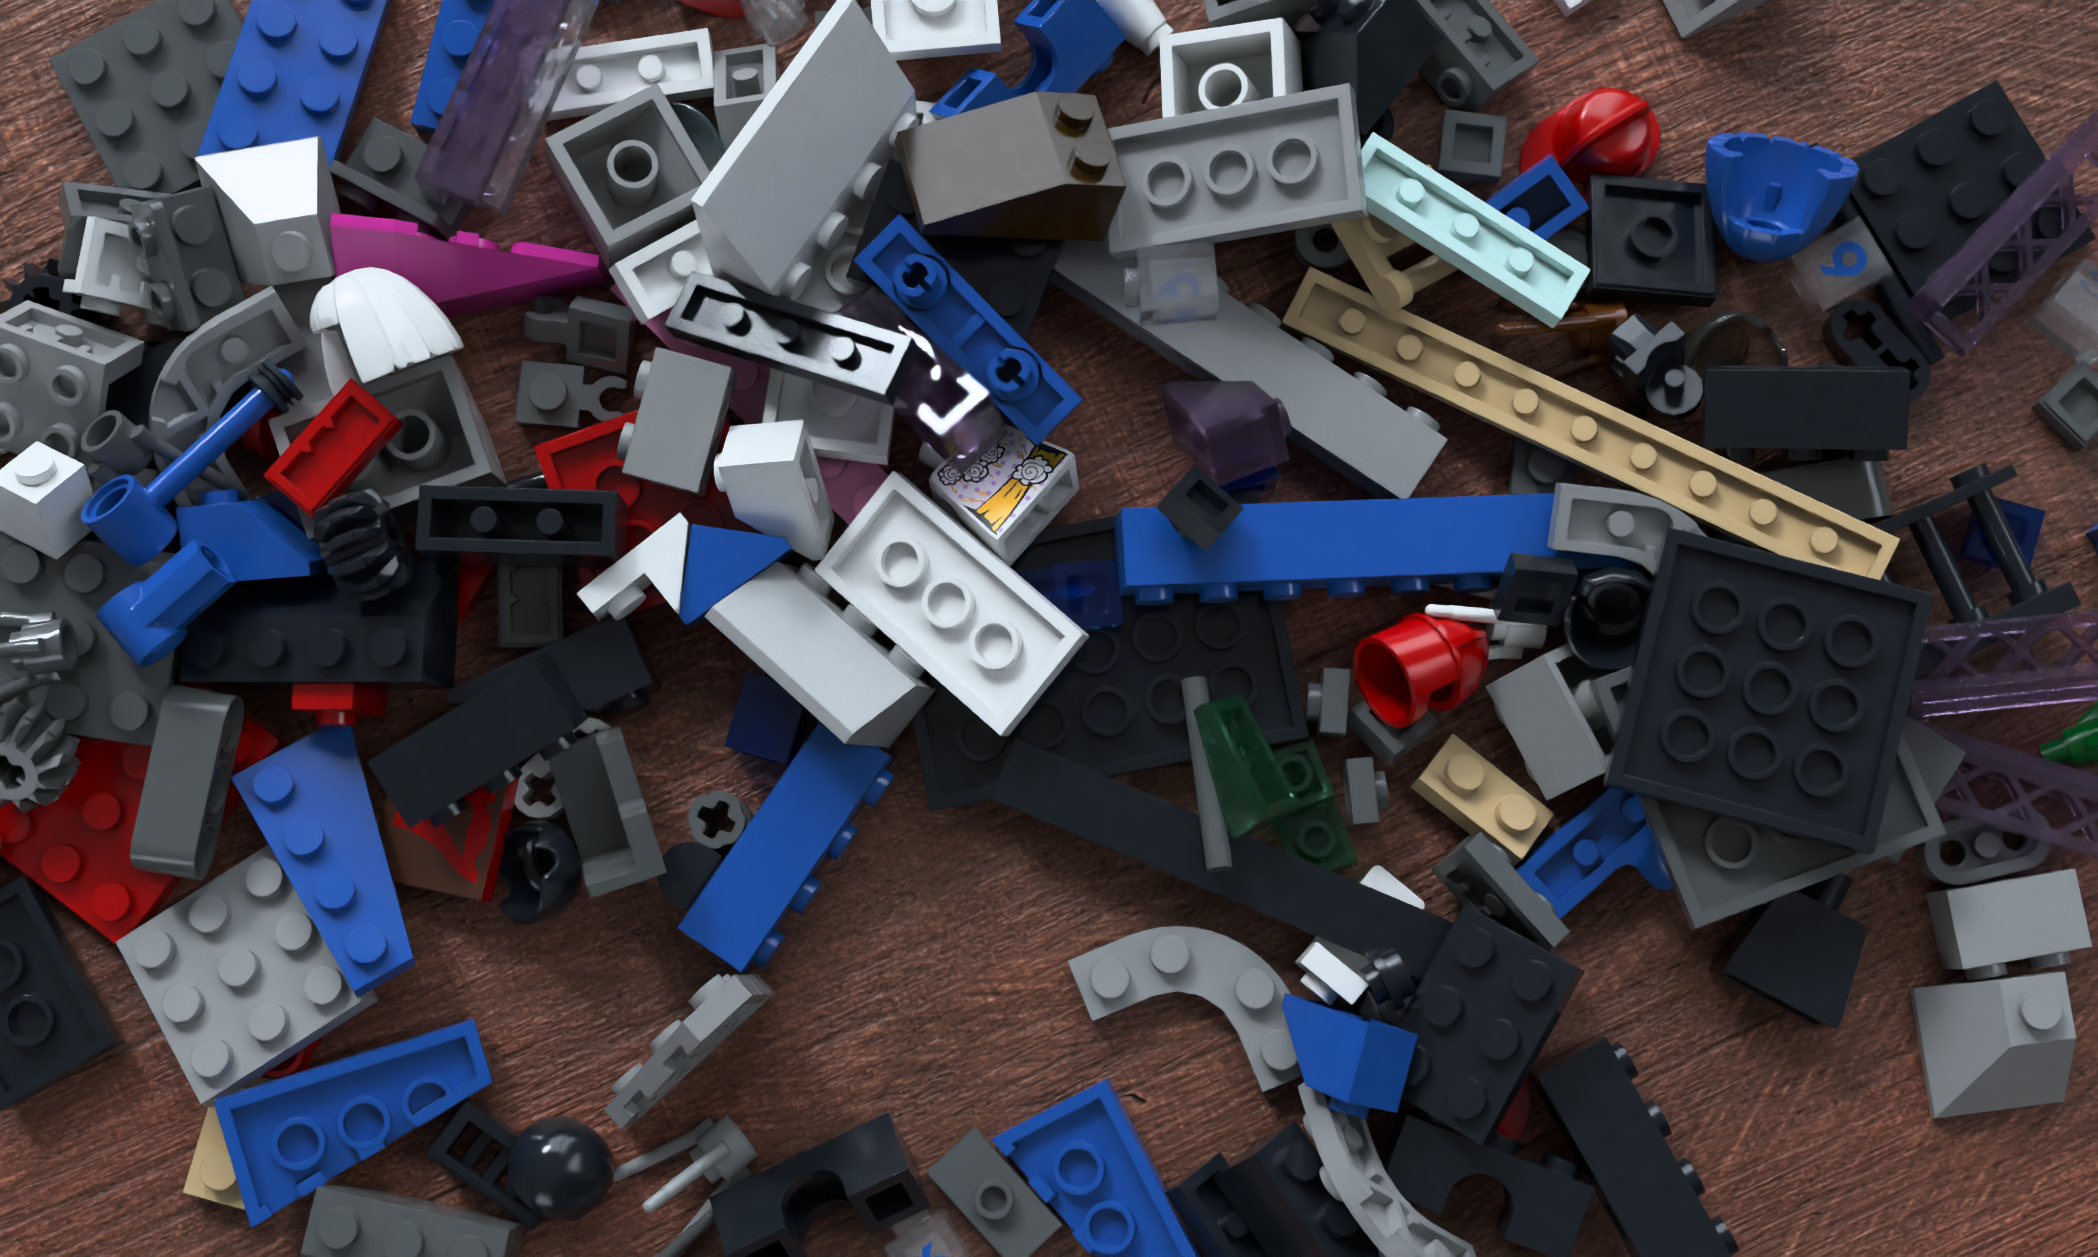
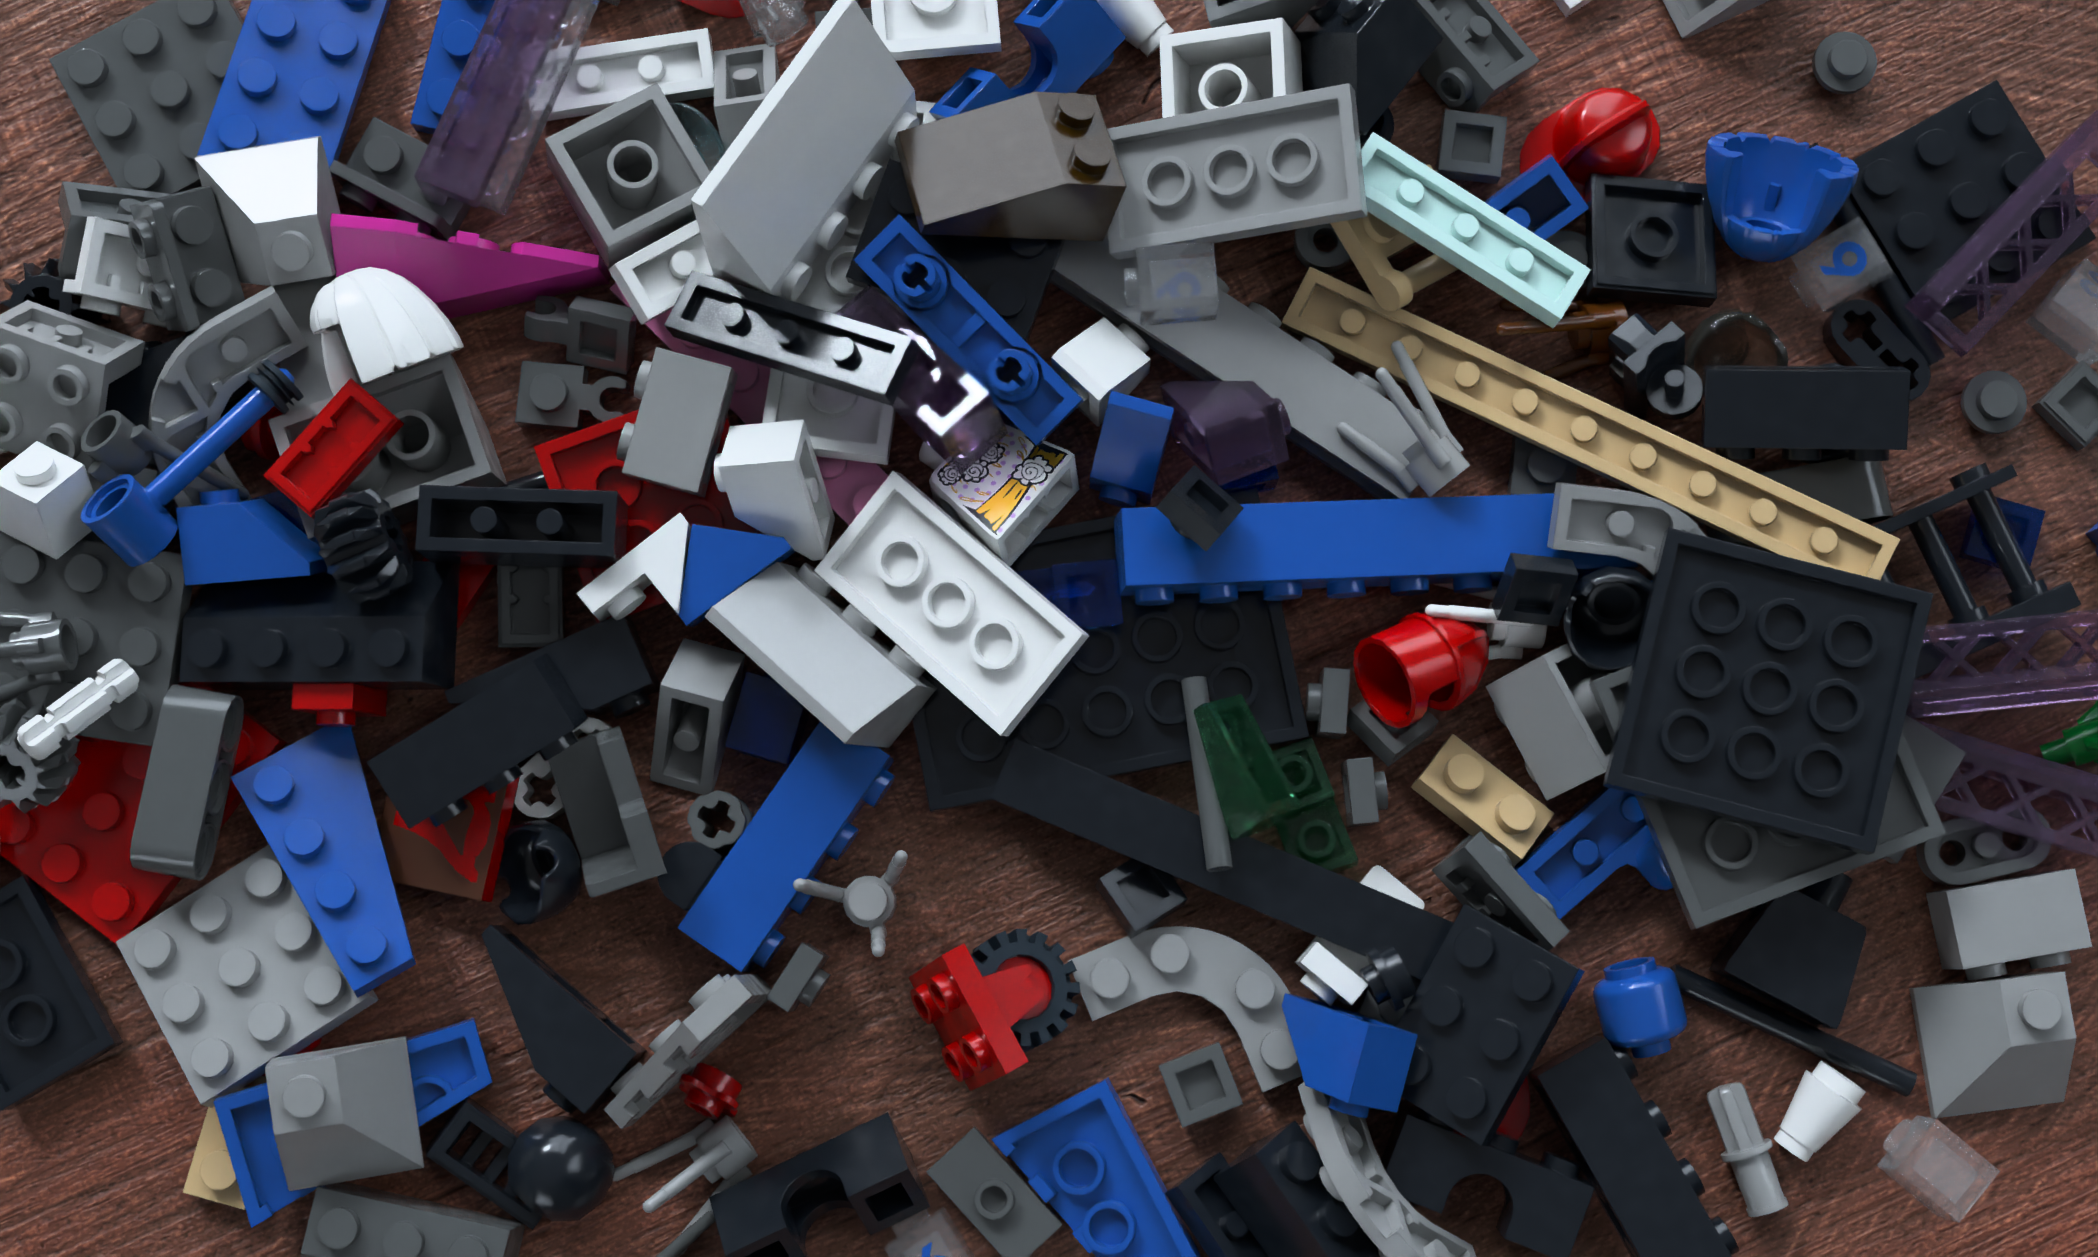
blue piece [96,539,237,669] -> none
none -> white axle [17,658,139,760]
none -> light grey slope [265,1036,424,1191]
none -> black slope [481,925,647,1114]
none -> light grey slope [650,638,745,795]
none -> red plate [679,1063,743,1120]
none -> dark grey plate [766,942,831,1012]
none -> light grey plant [793,850,908,957]
none -> red plate [908,929,1080,1091]
none -> white slope [1051,317,1151,427]
none -> blue slope [1089,390,1174,508]
none -> black plate [1095,858,1188,939]
none -> dark grey plate [1158,1042,1243,1128]
none -> light grey plant [1337,341,1470,497]
none -> blue head [1593,957,1687,1058]
none -> black piece [1671,964,1917,1097]
none -> light grey axle [1707,1082,1789,1217]
none -> white cone [1773,1060,1866,1162]
none -> dark grey plate [1812,31,1877,95]
none -> clear brick [1877,1115,2000,1223]
none -> dark grey plate [1960,371,2027,434]

